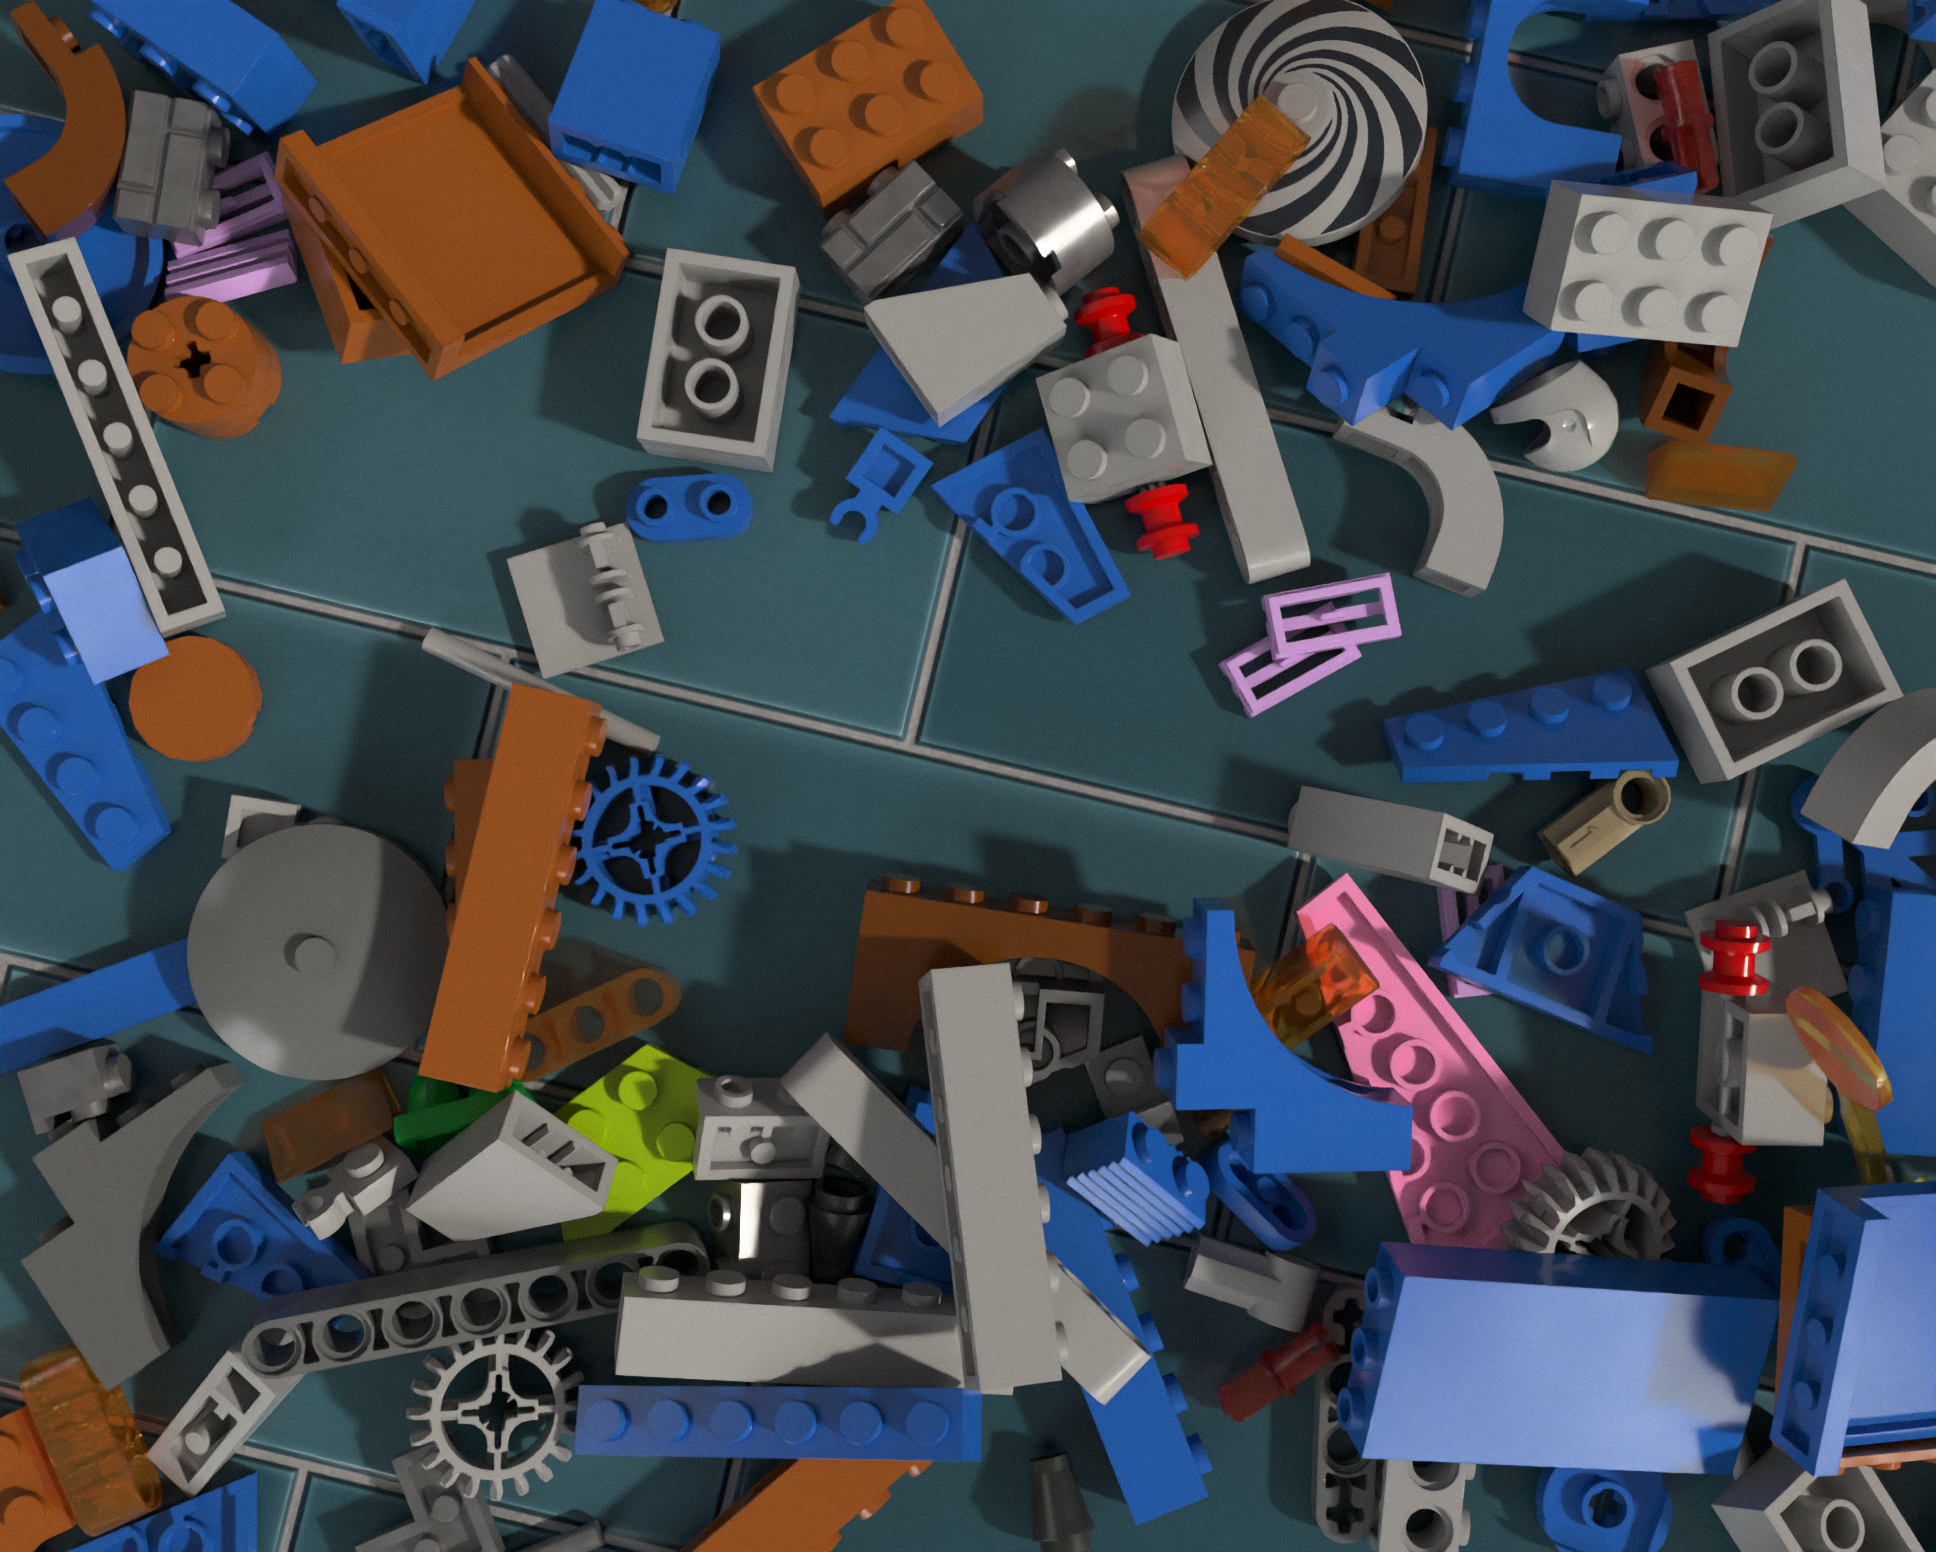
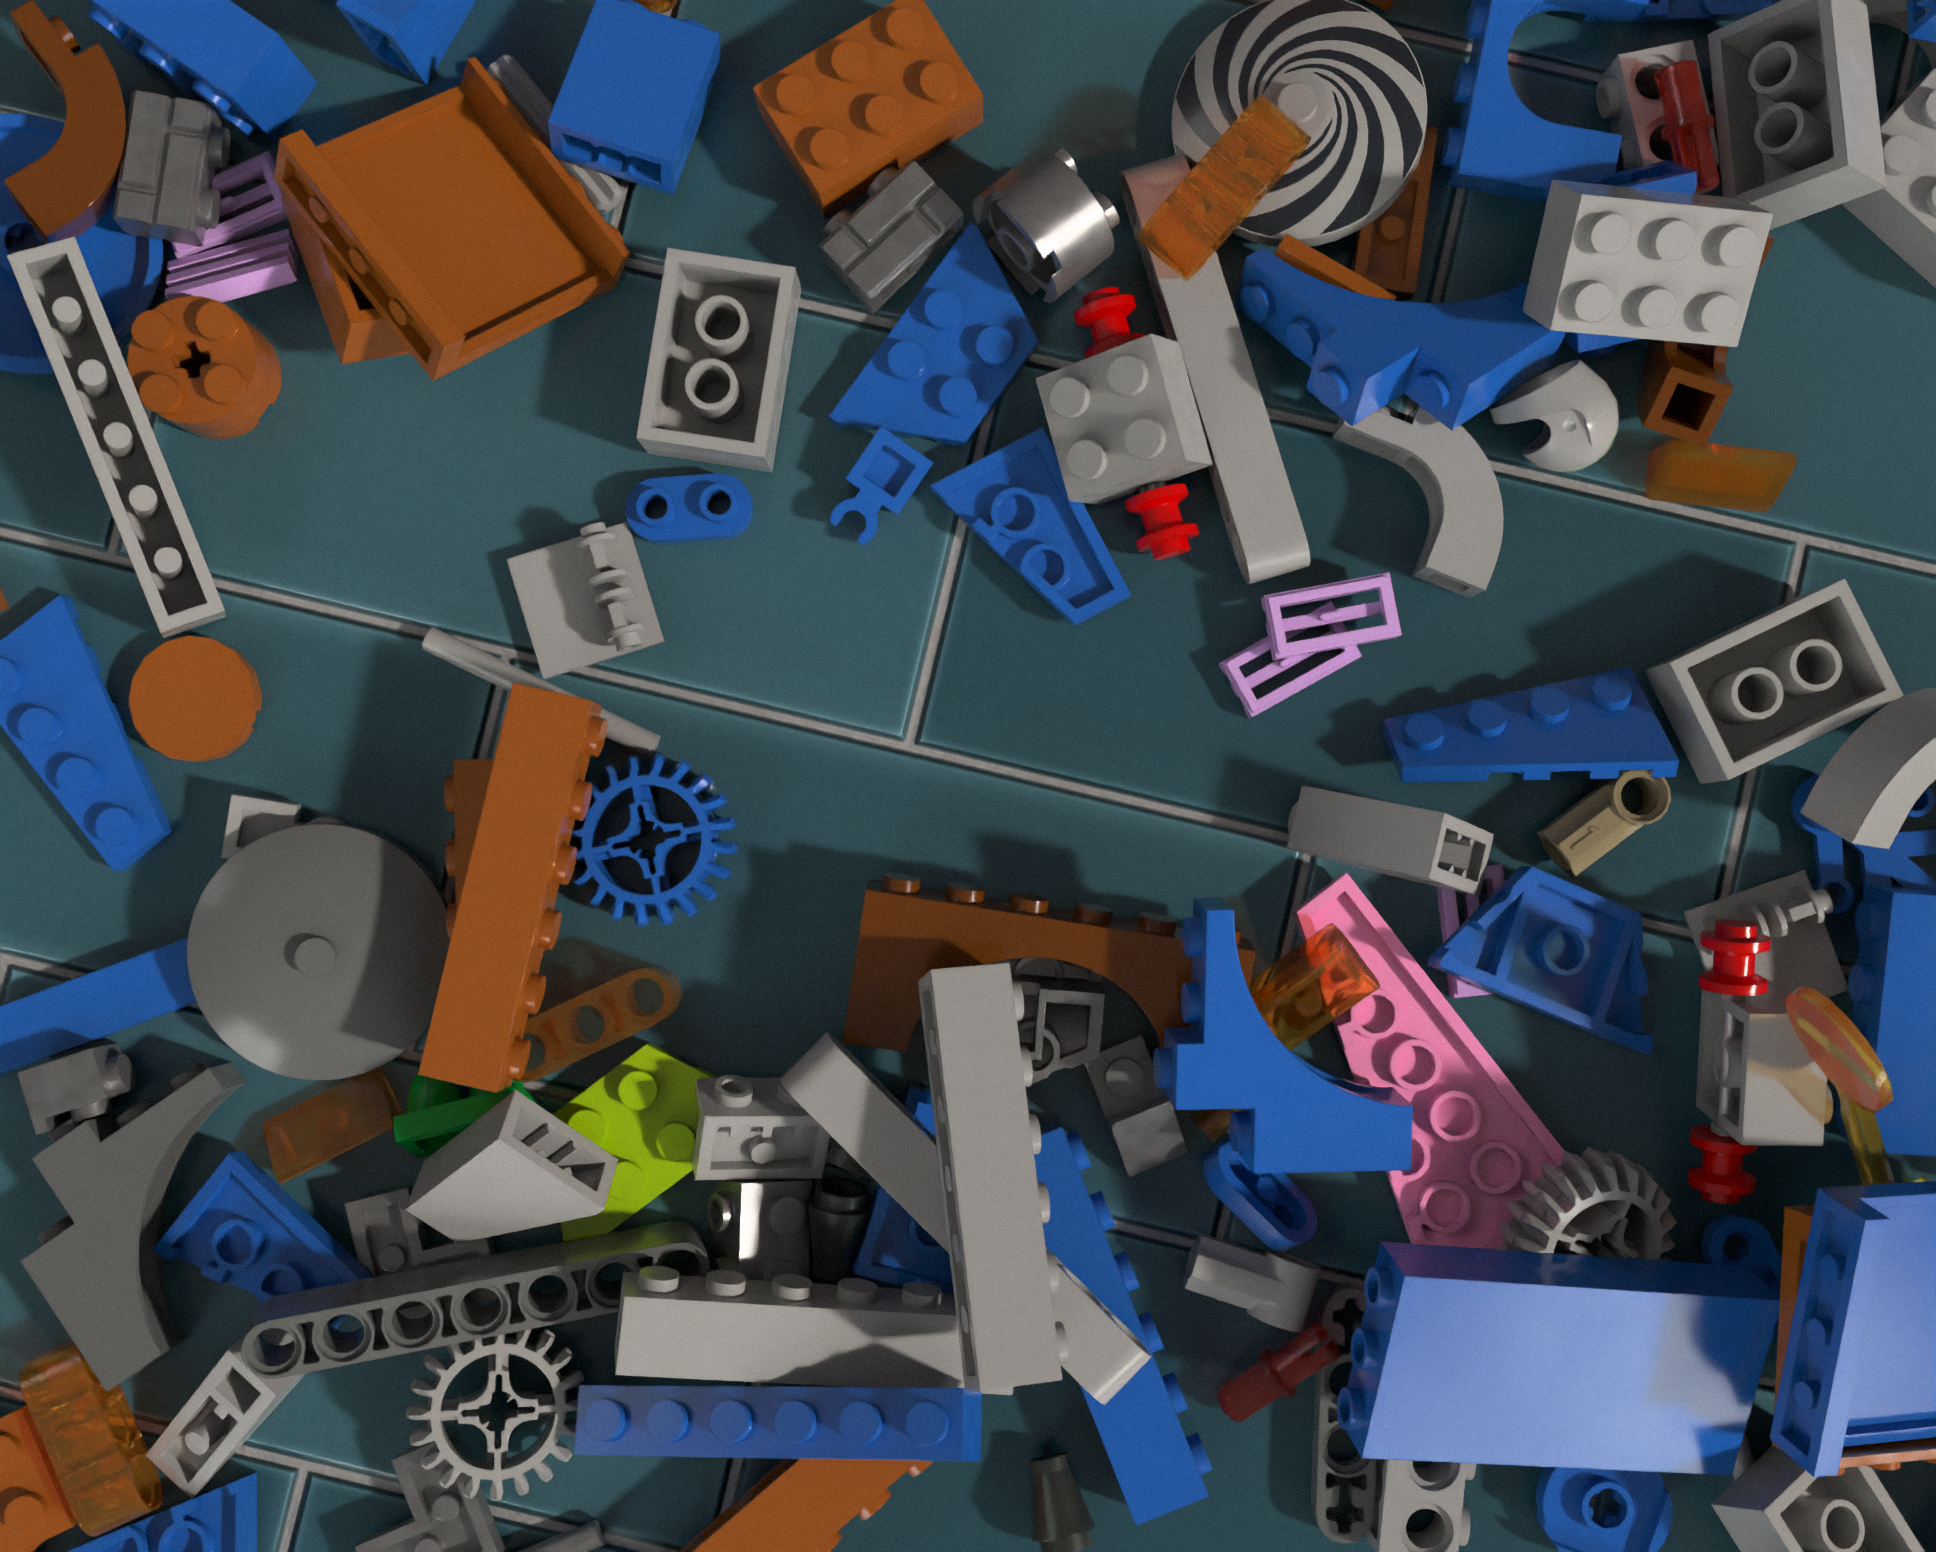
brick [12,497,170,685] -> none
light grey plate [291,1134,419,1241] -> none
light grey slope [864,273,1068,428] -> none
blue brick [1061,1110,1210,1247] -> none

